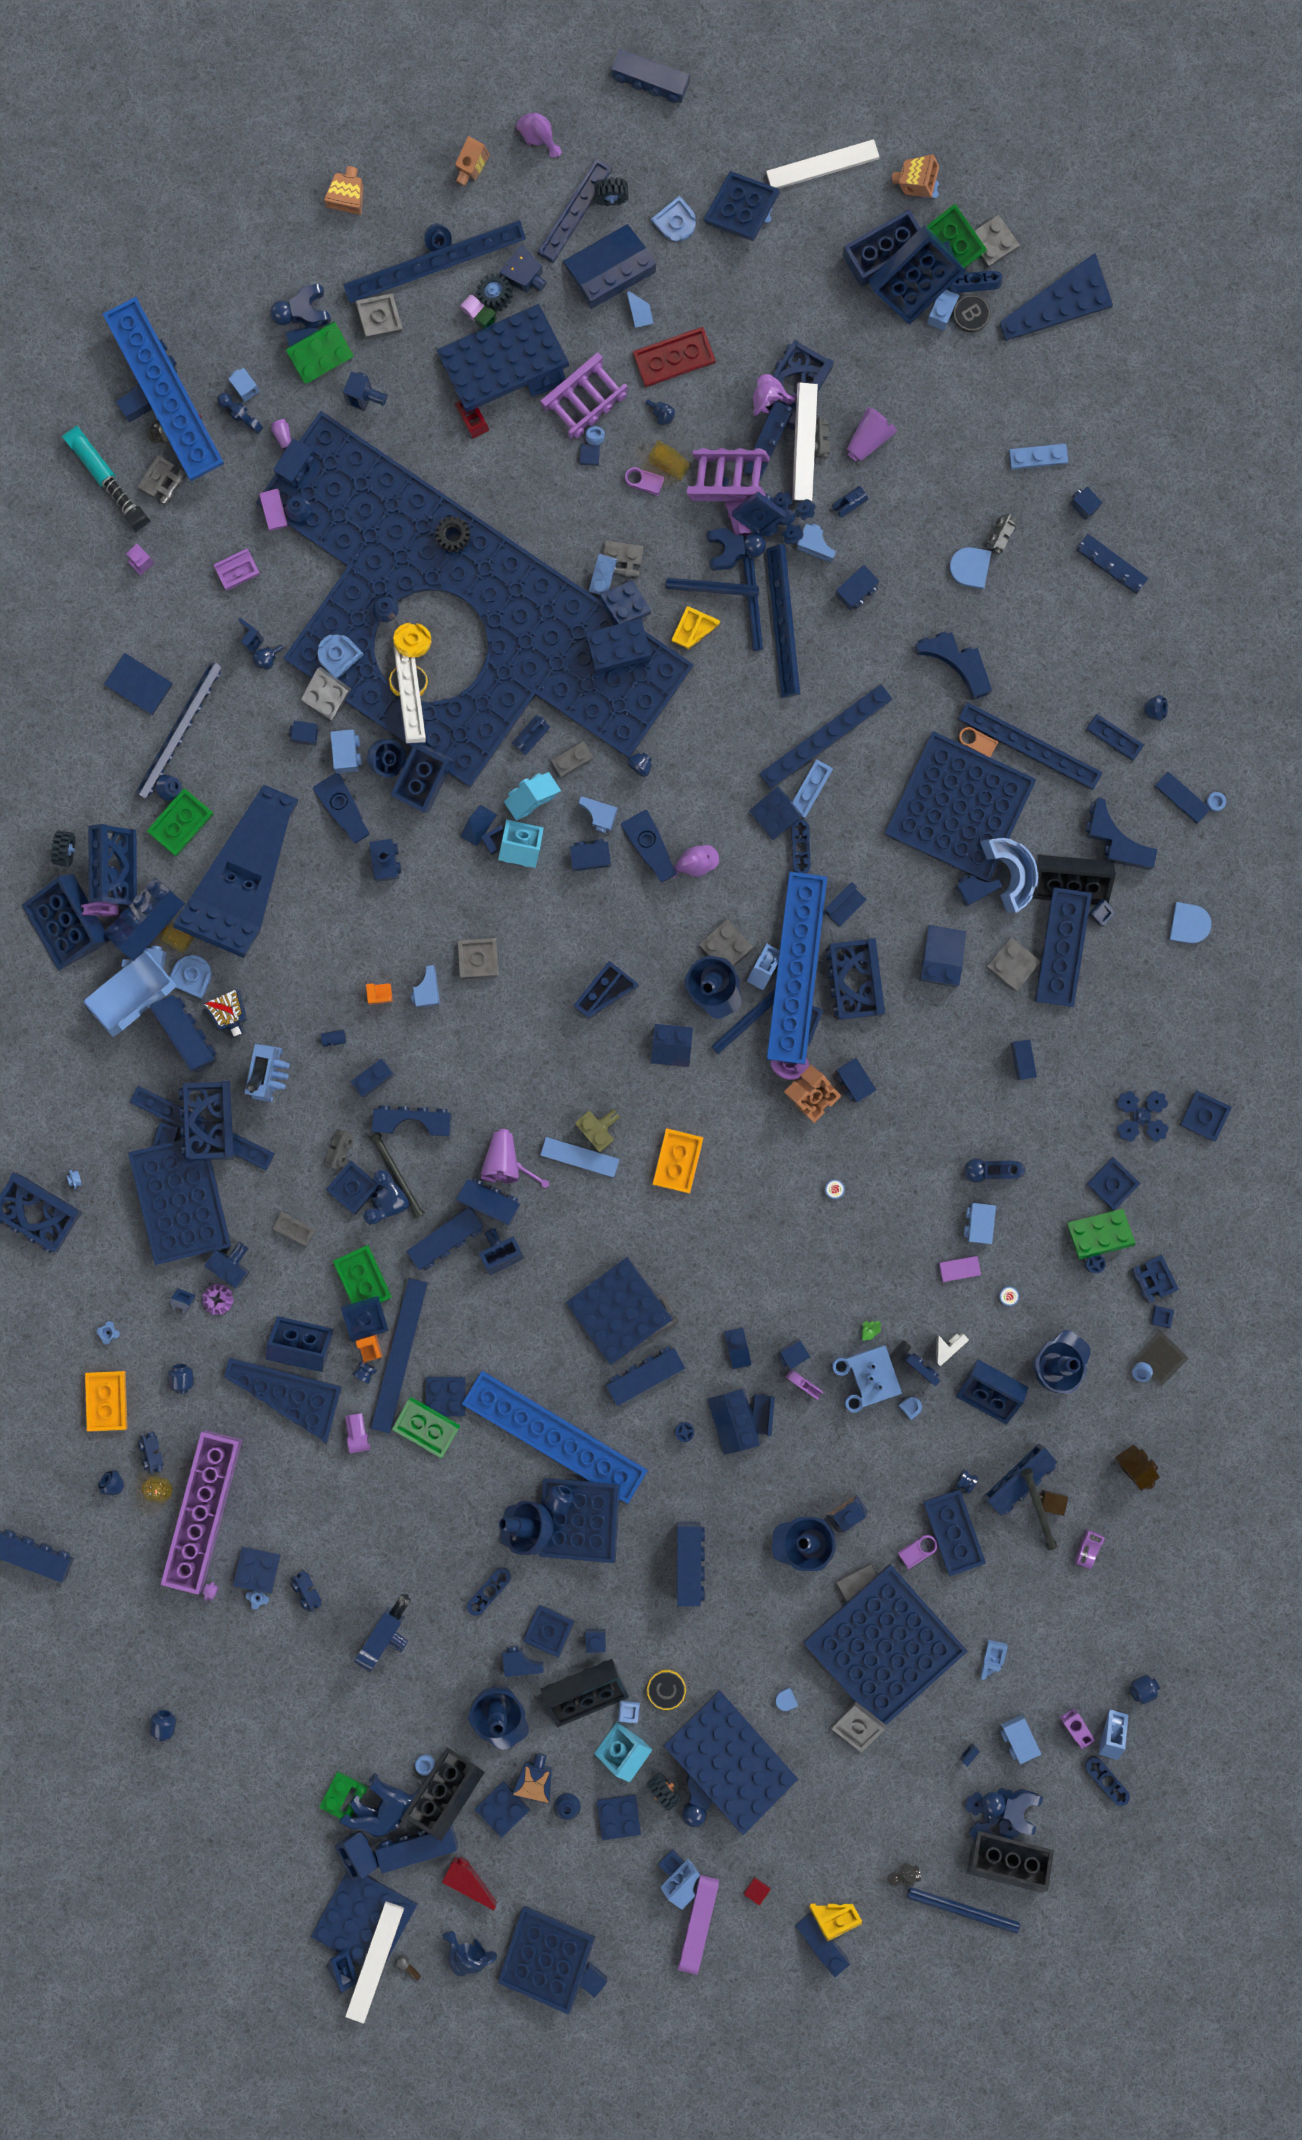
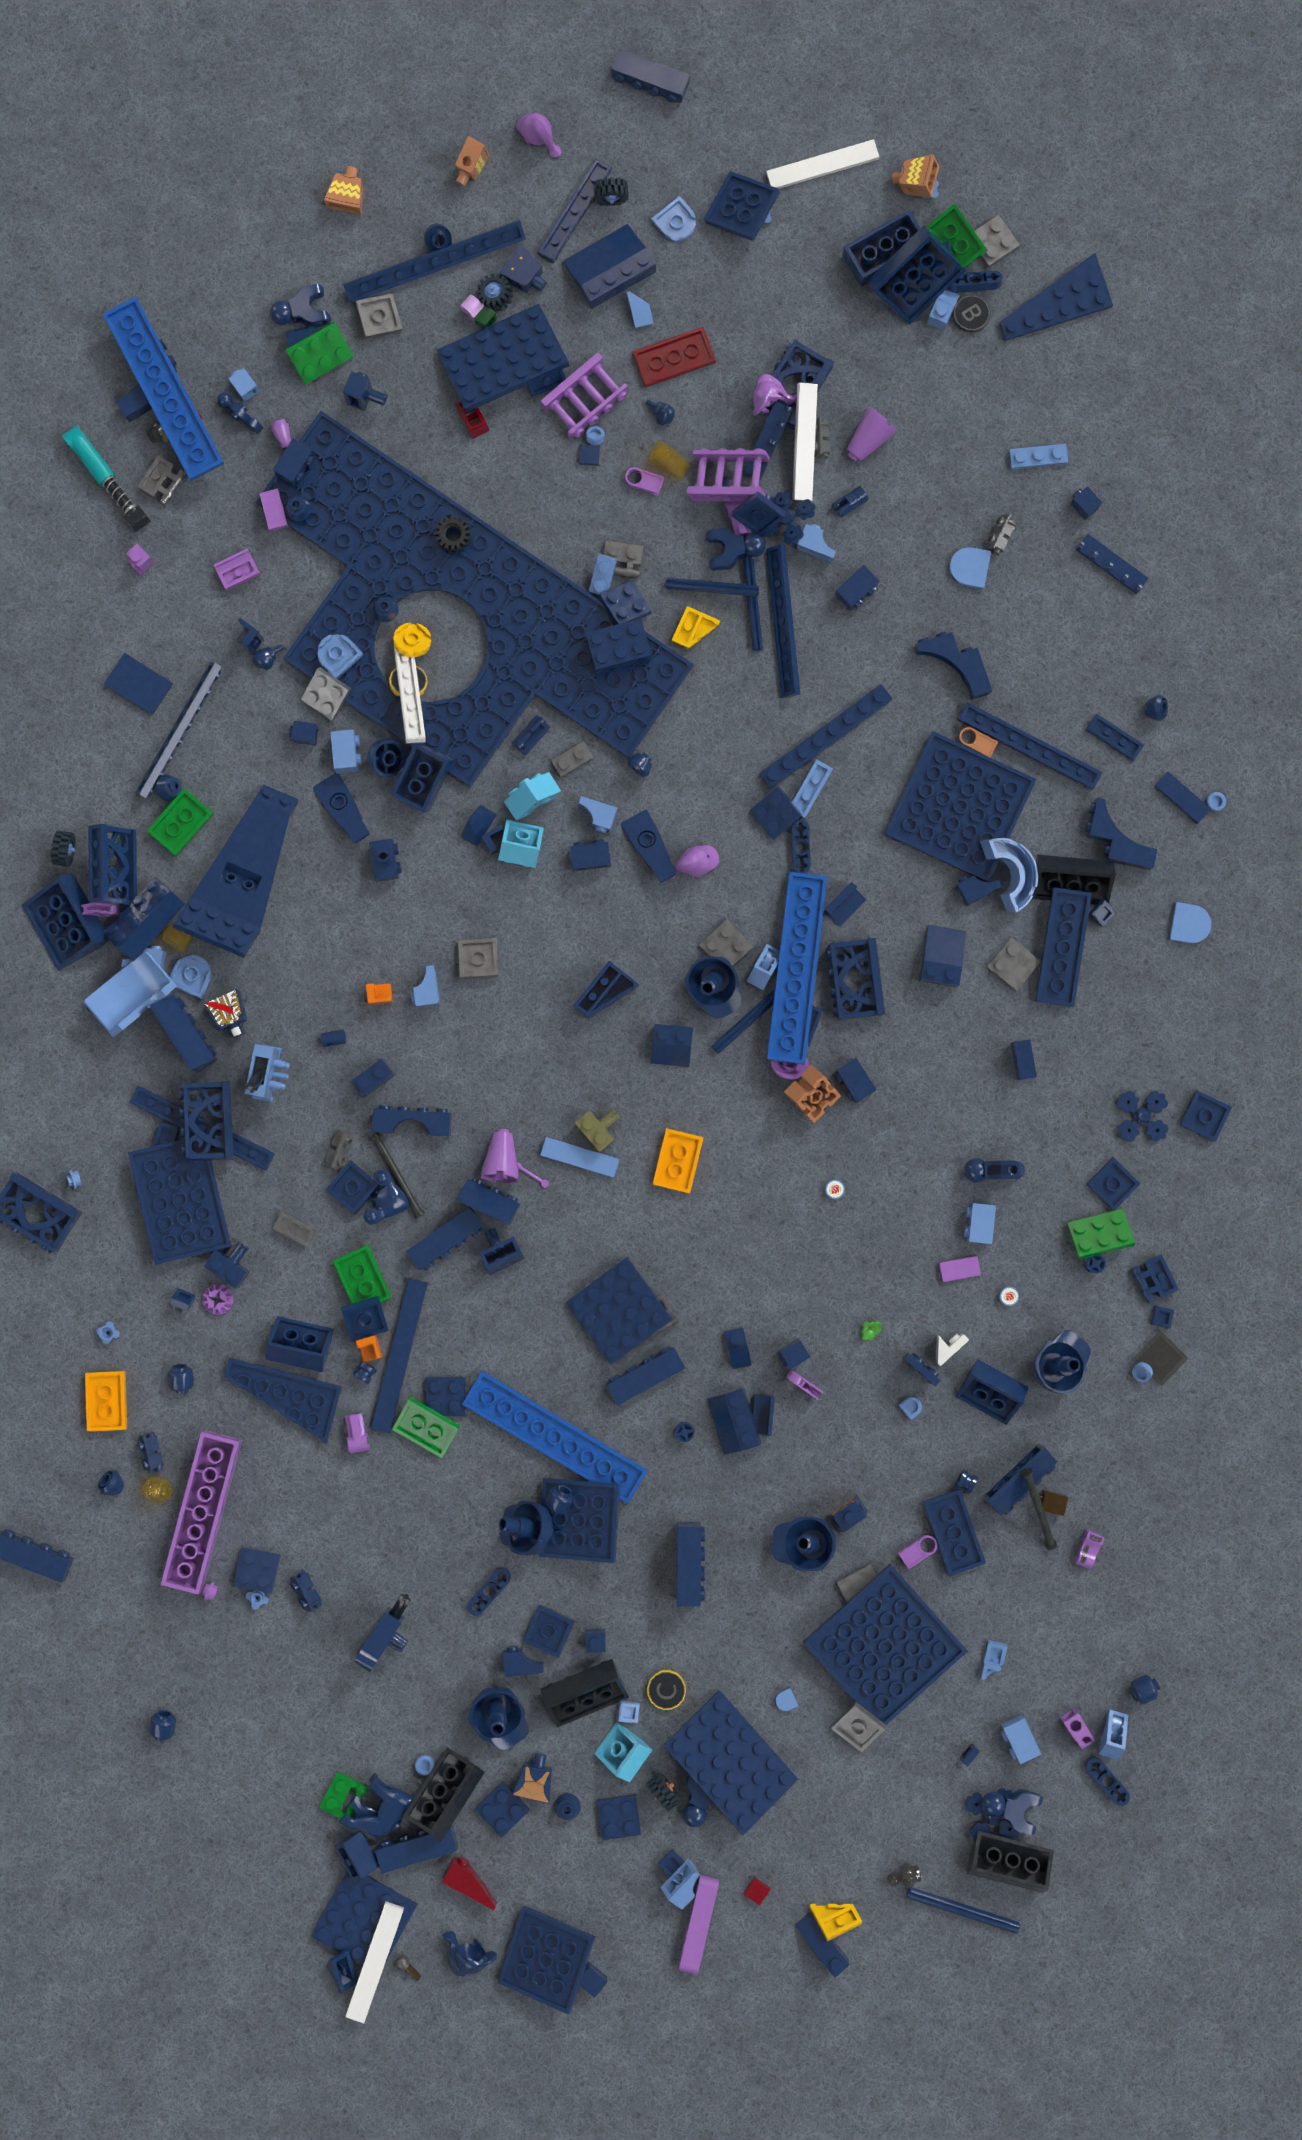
medium blue piece [832,1340,911,1413] -> none
dark brown brick [1115,1444,1160,1491] -> none

